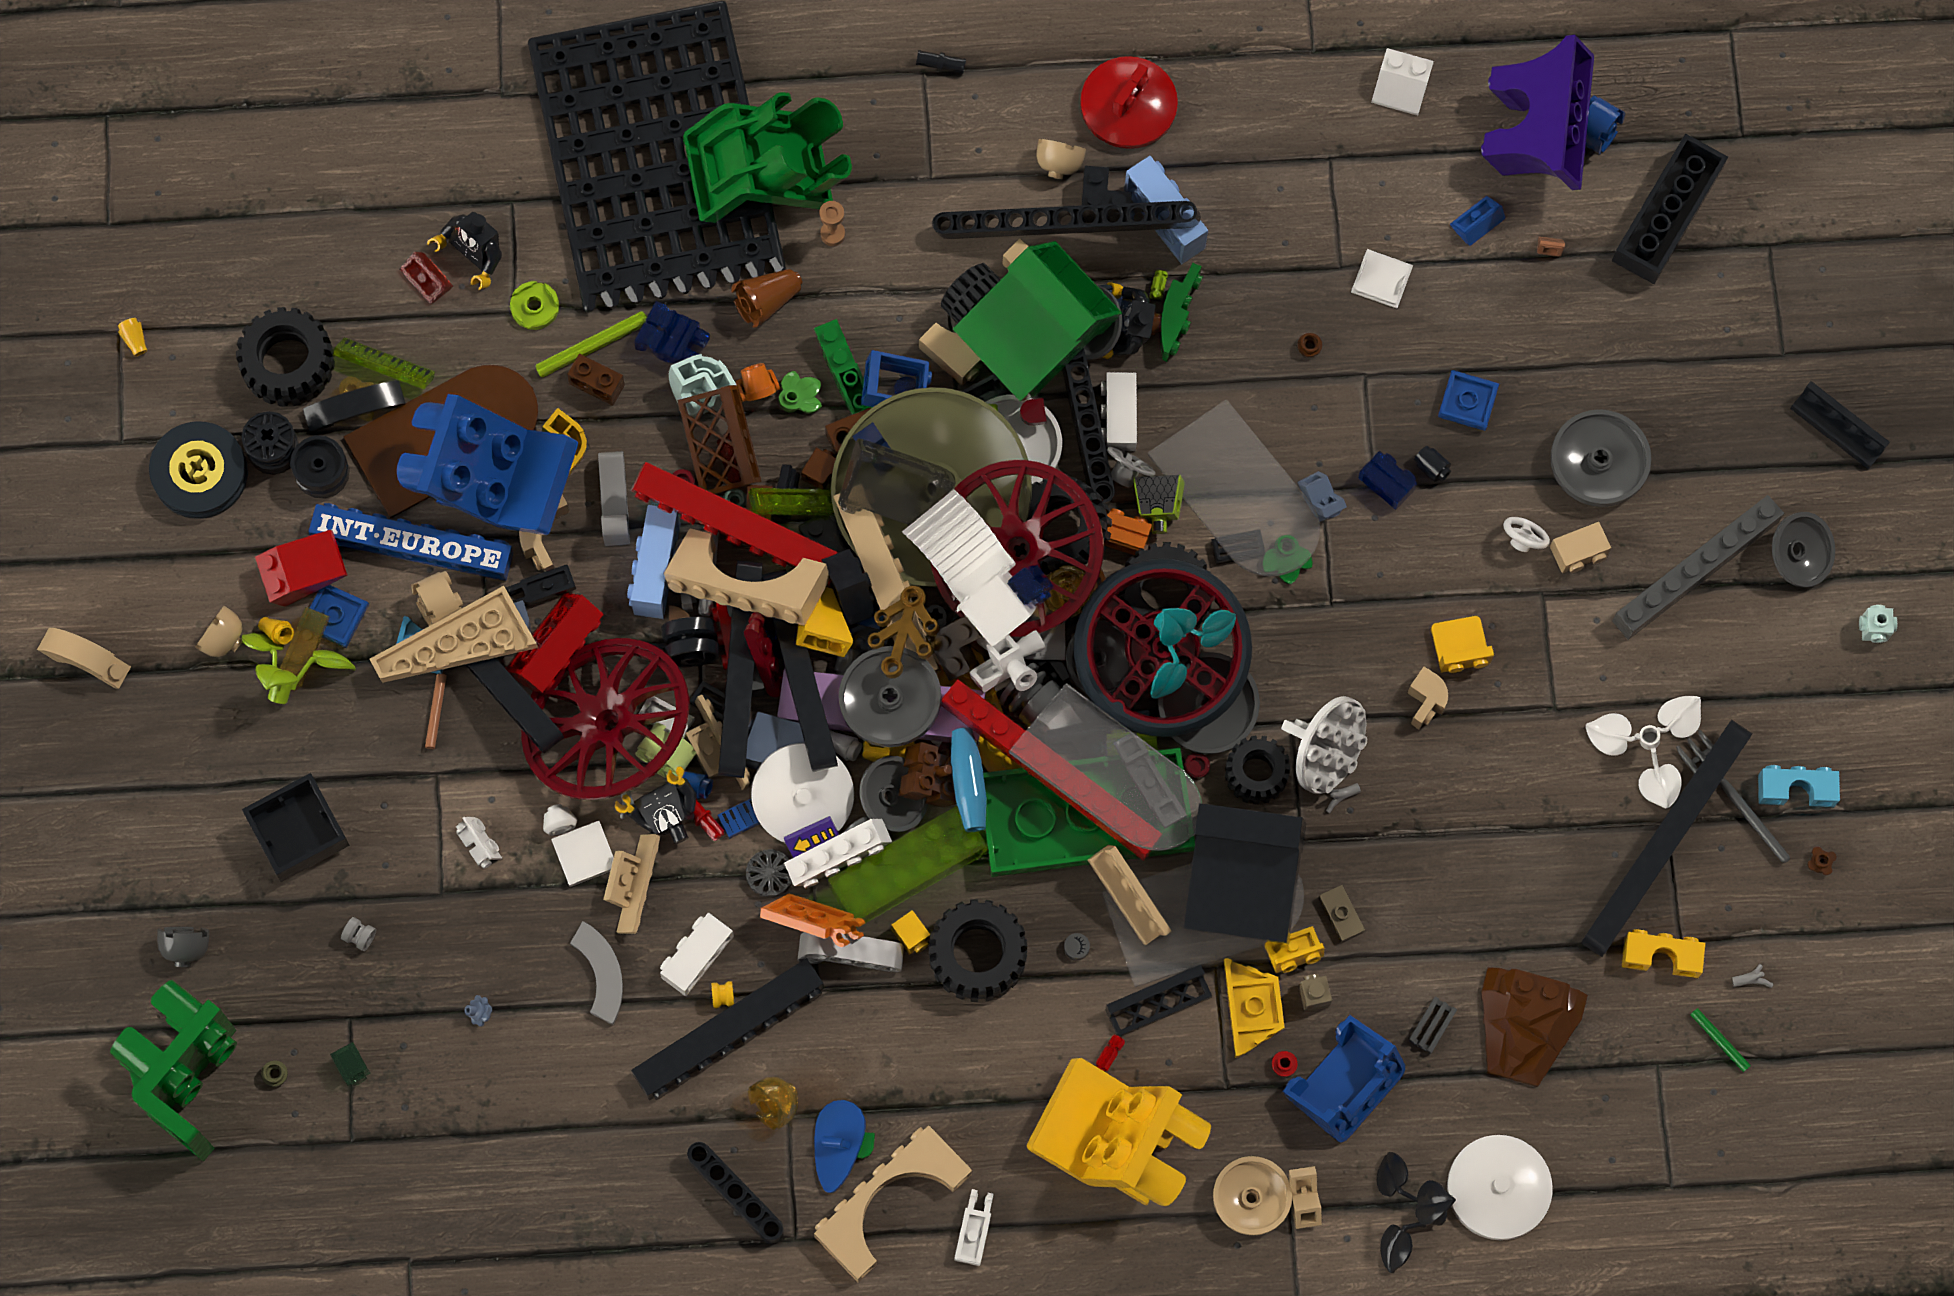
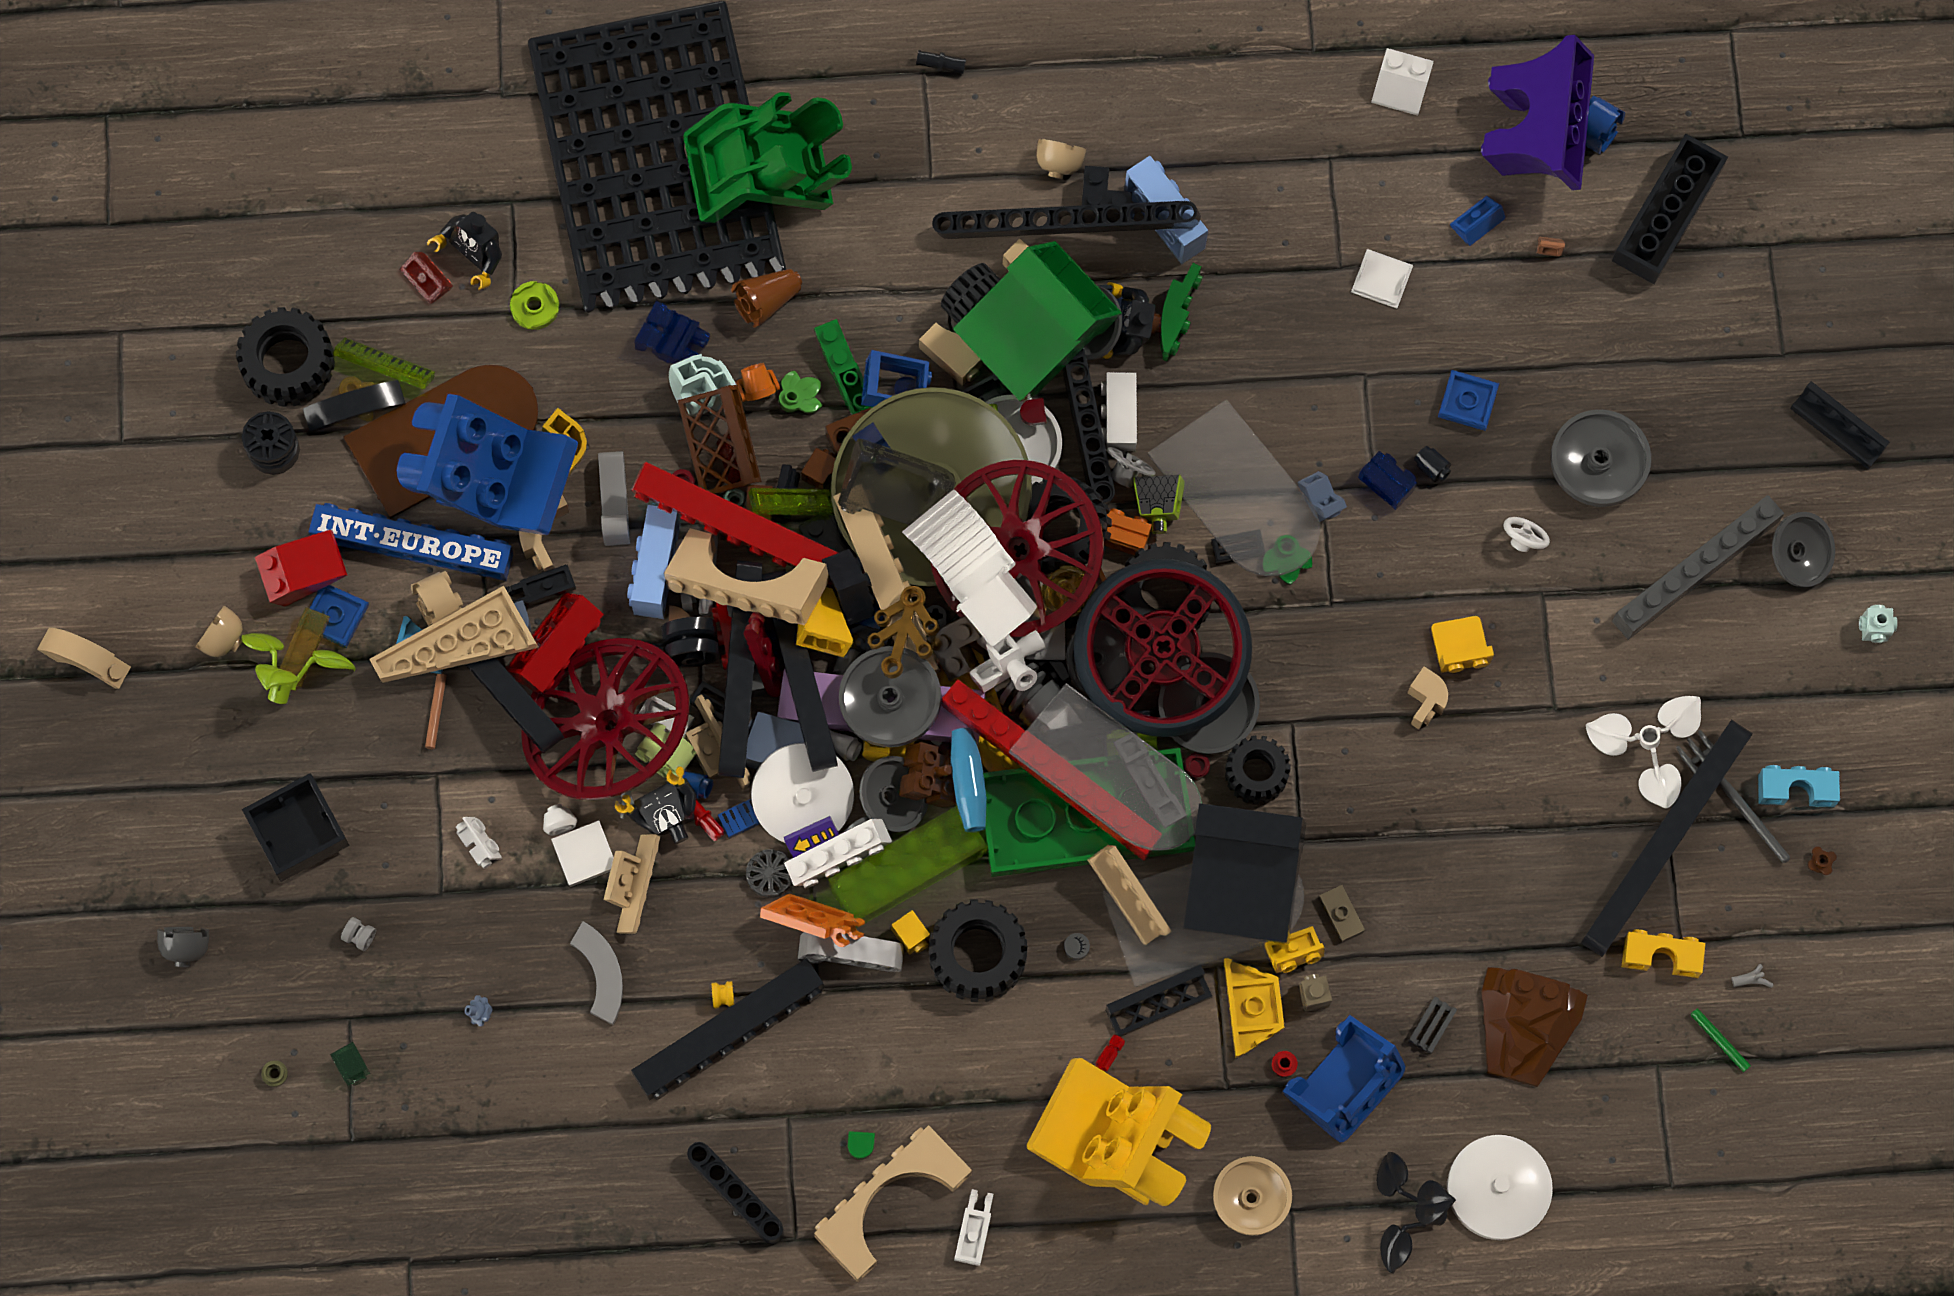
green piece [110,980,237,1162] -> none
yellow cone [118,318,148,357] -> none
black wheel [149,421,248,519] -> none
yellow cone [258,617,294,645] -> none
black wheel [290,435,350,498] -> none
lime axle [535,311,648,377] -> none
reddish brown brick [567,354,625,406] -> none
white brick [660,913,734,996] -> none
clear yellow cylinder [748,1076,798,1130] -> none
blue shield [814,1100,866,1193] -> none
medium nougat wheel [819,201,845,246] -> none
clear blue brick [1007,565,1054,606] -> none
red bracket [1080,56,1178,149] -> none
lime piece [1150,270,1168,301] -> none
teal plant [1151,608,1236,698] -> none
white bracket [1281,696,1368,794] -> none
tan brick [1289,1166,1322,1229] -> none
reddish brown plate [1297,333,1322,357] -> none
light grey bar [1326,783,1361,813] -> none
tan brick [1550,522,1611,573] -> none

